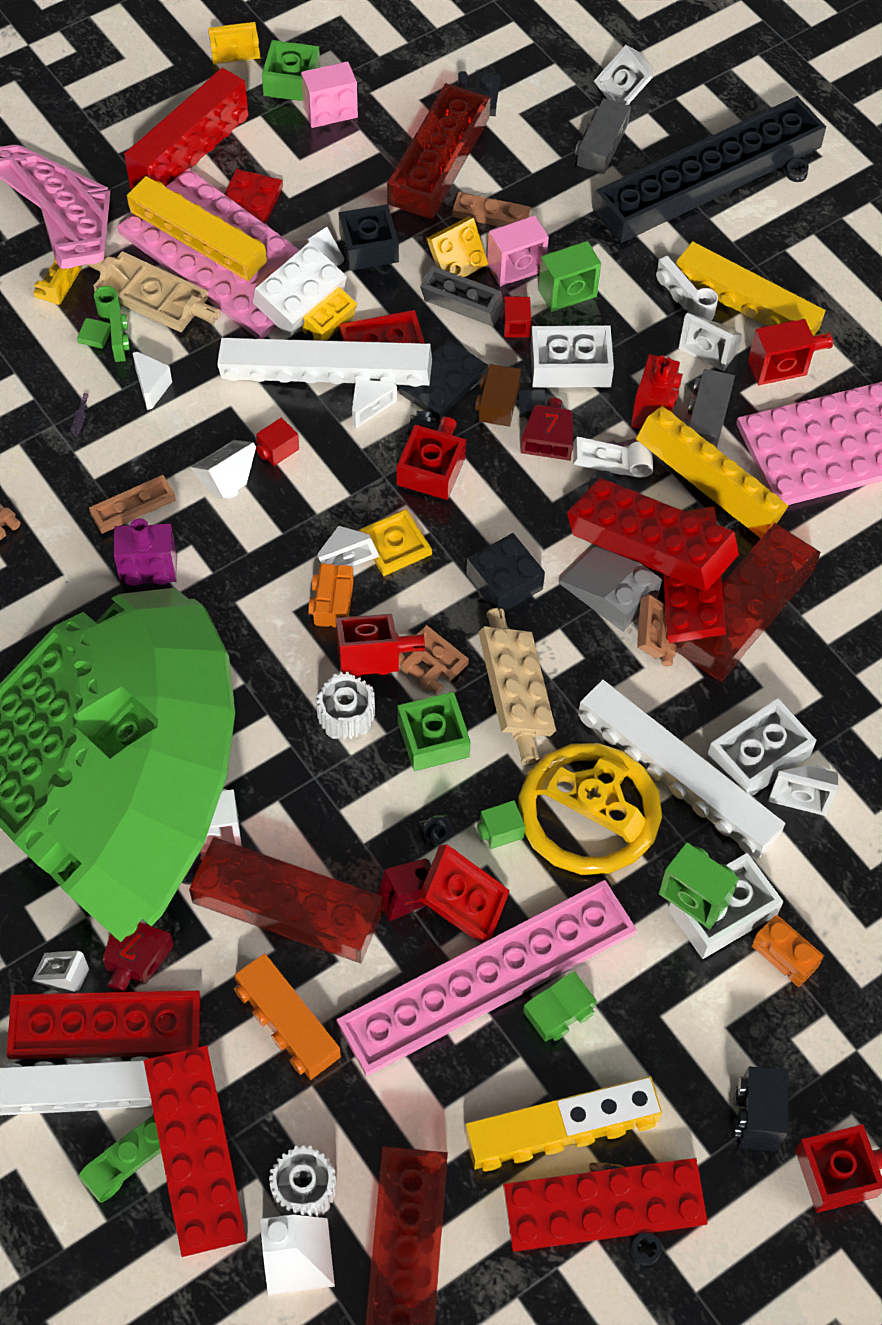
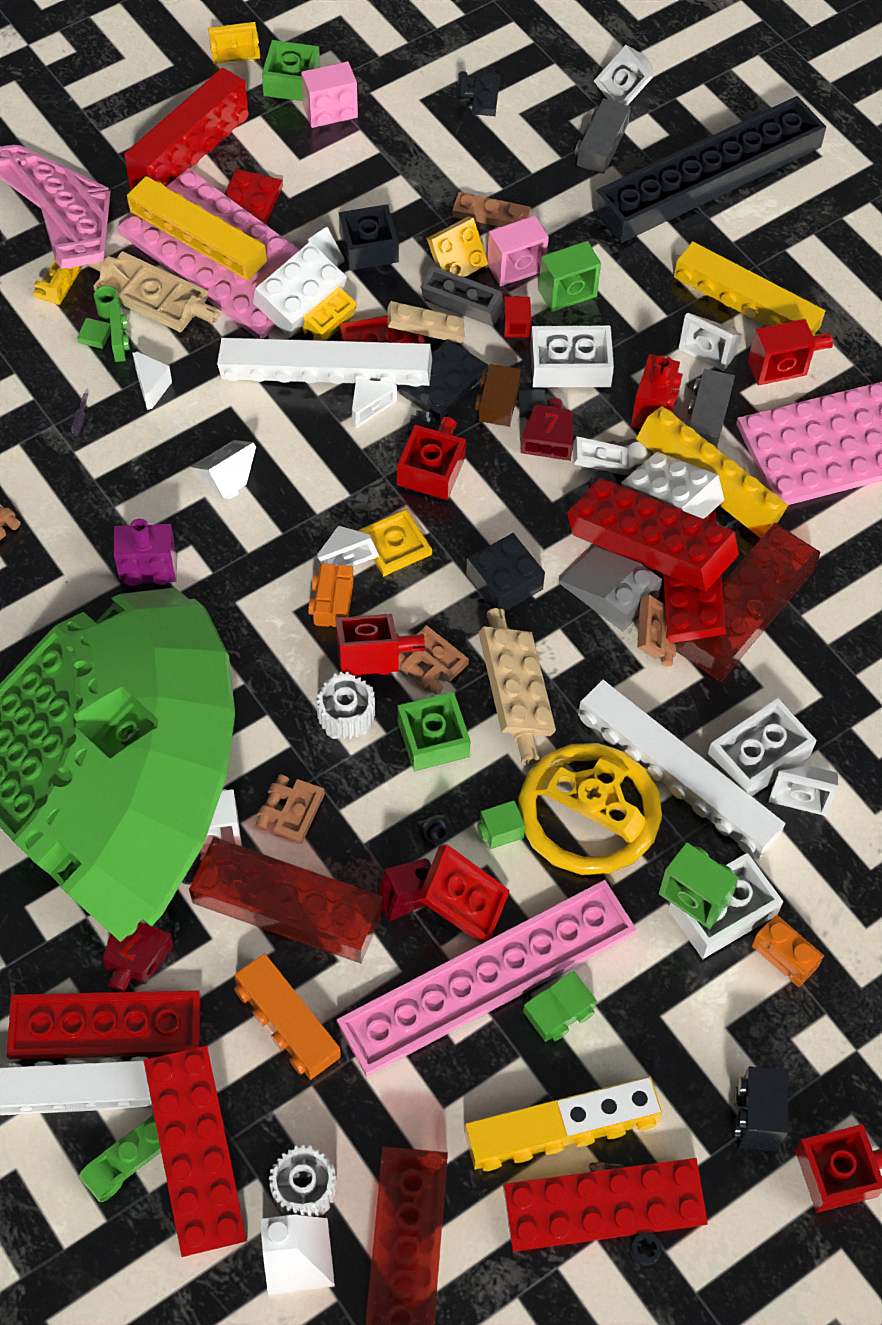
white slope [32,951,89,994] -> none
nougat plate [89,475,176,534] -> none
red brick [256,417,299,466] -> none
clear red brick [387,83,490,220] -> none
white plate [656,255,718,320] -> none
black bush [786,158,809,182] -> none
none -> nougat plate [255,775,325,844]
none -> tan plate [387,301,465,344]
none -> white brick [621,452,724,519]

